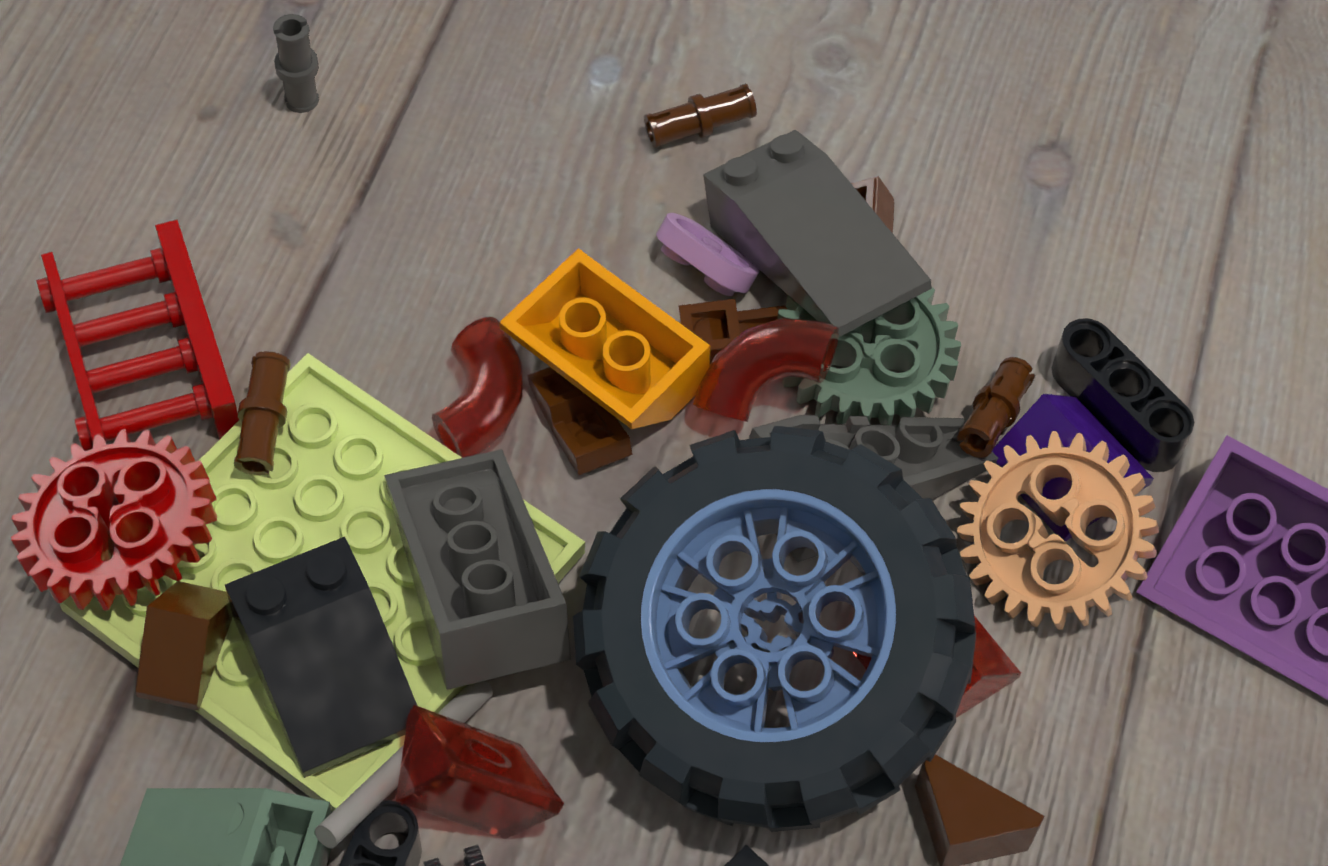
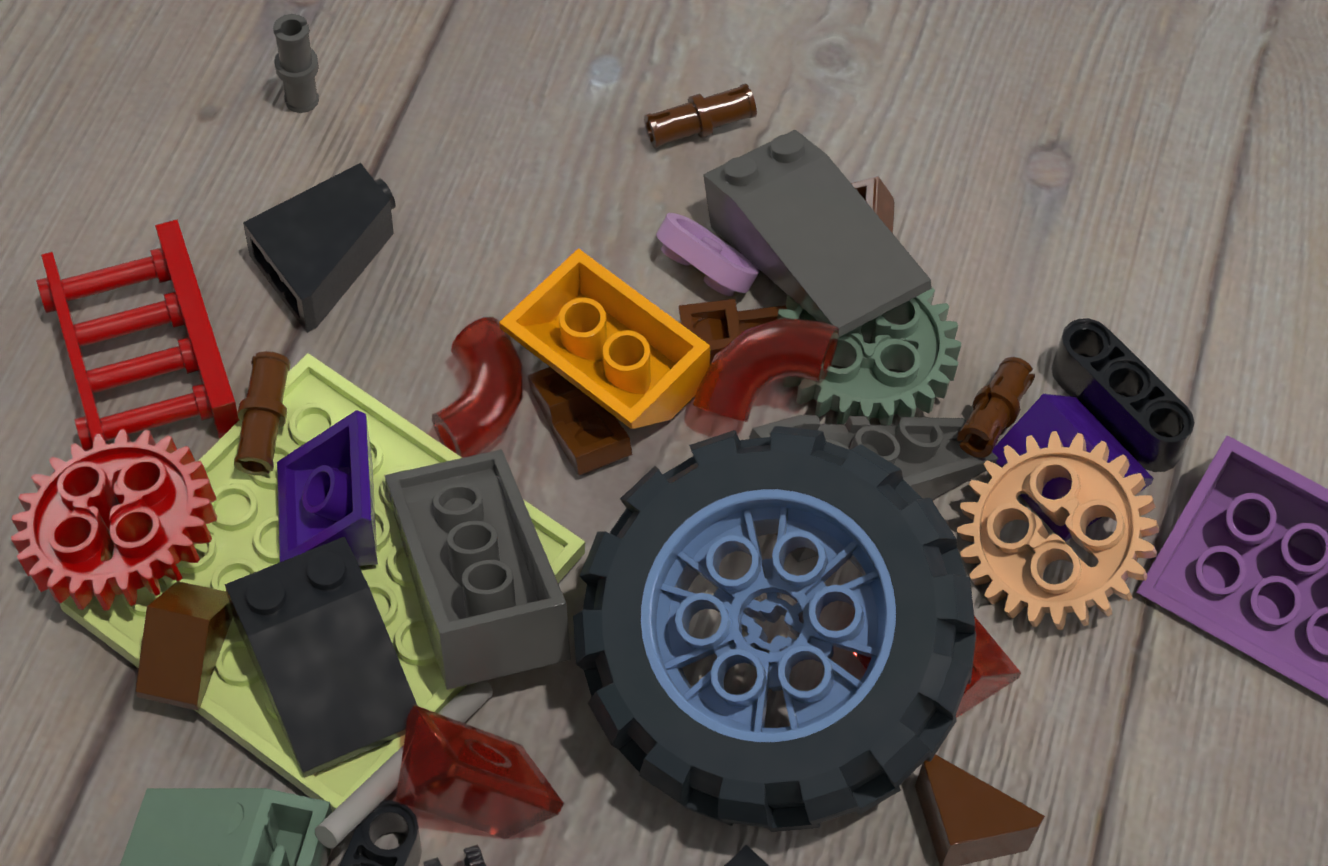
none -> black slope [243,163,396,333]
none -> dark purple slope [277,410,378,566]

